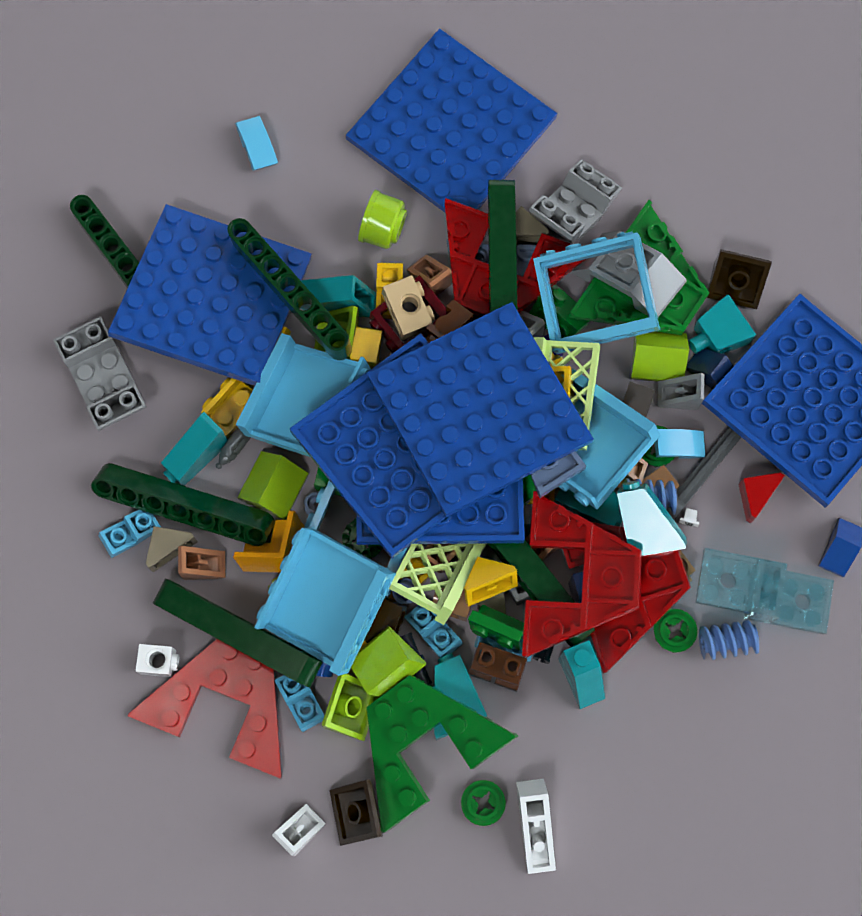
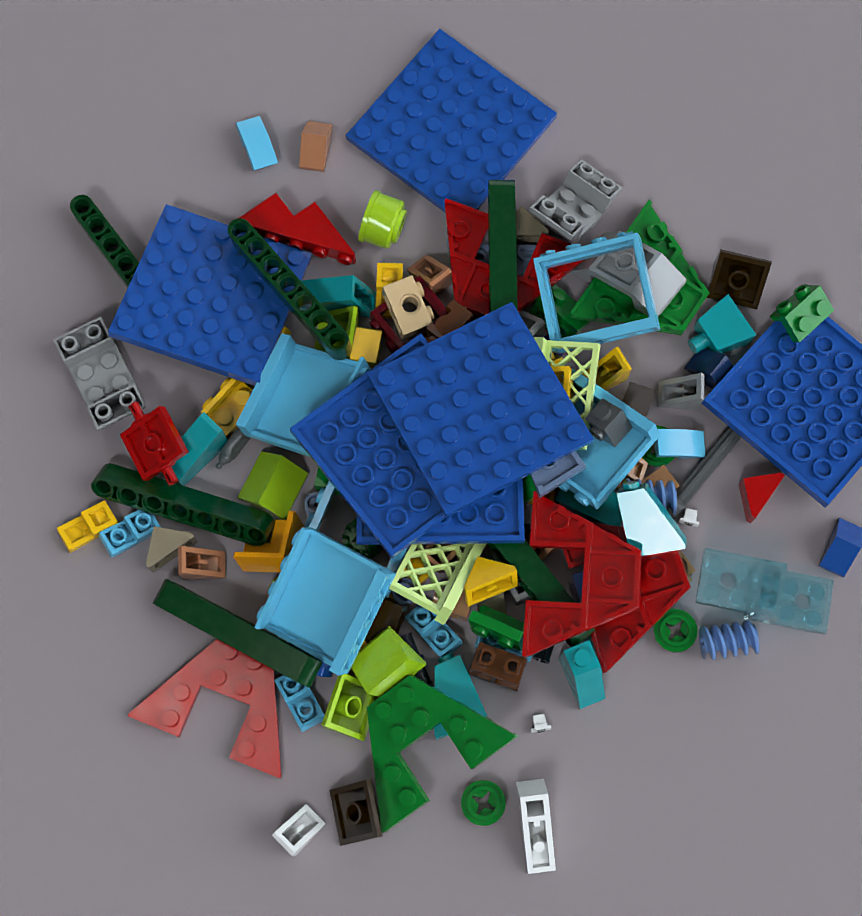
white brick [136,644,180,677] -> none
lime slope [631,331,689,382] -> none
none -> yellow slope [57,500,118,553]
none -> red plate [120,402,189,486]
none -> red slope [239,193,356,265]
none -> nougat slope [299,121,333,172]
none -> white piece [531,714,551,733]
none -> yellow slope [582,347,632,391]
none -> dark grey brick [585,398,633,447]
none -> green bracket [770,284,834,343]

